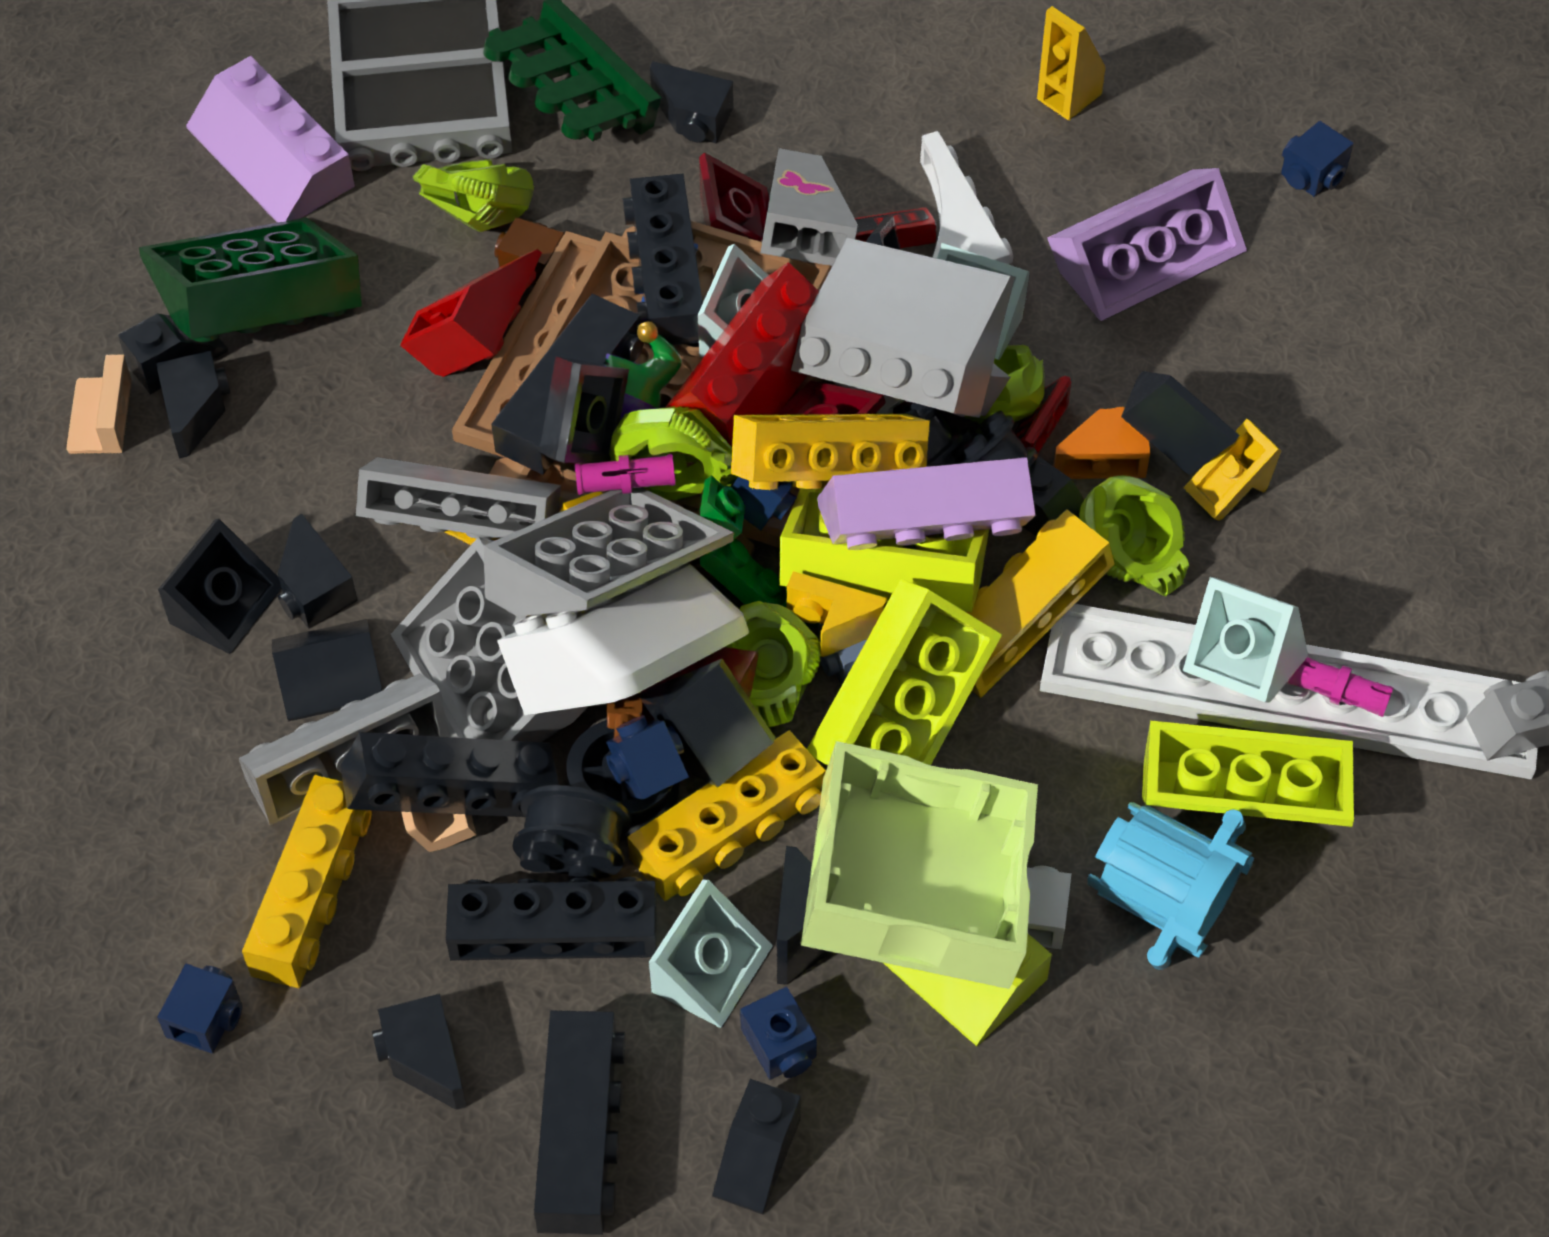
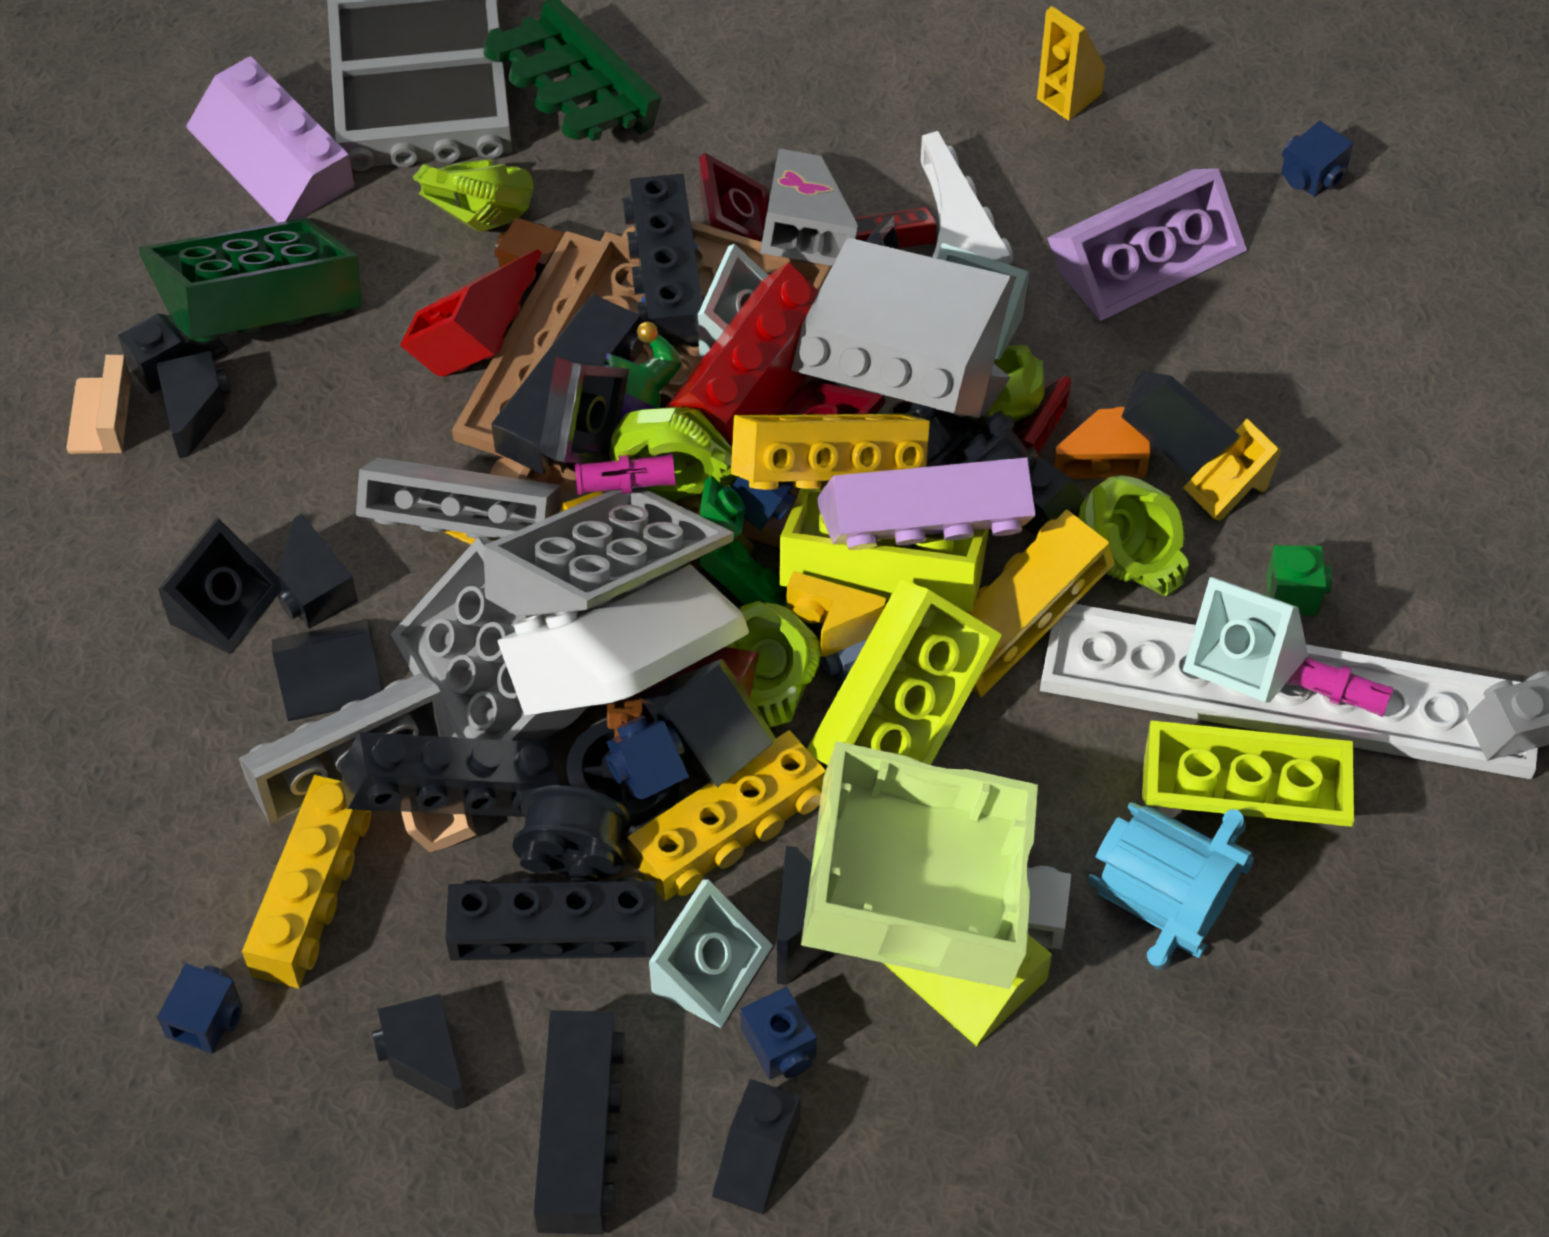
black slope [650,61,734,144] -> none
none -> green brick [1266,545,1332,615]

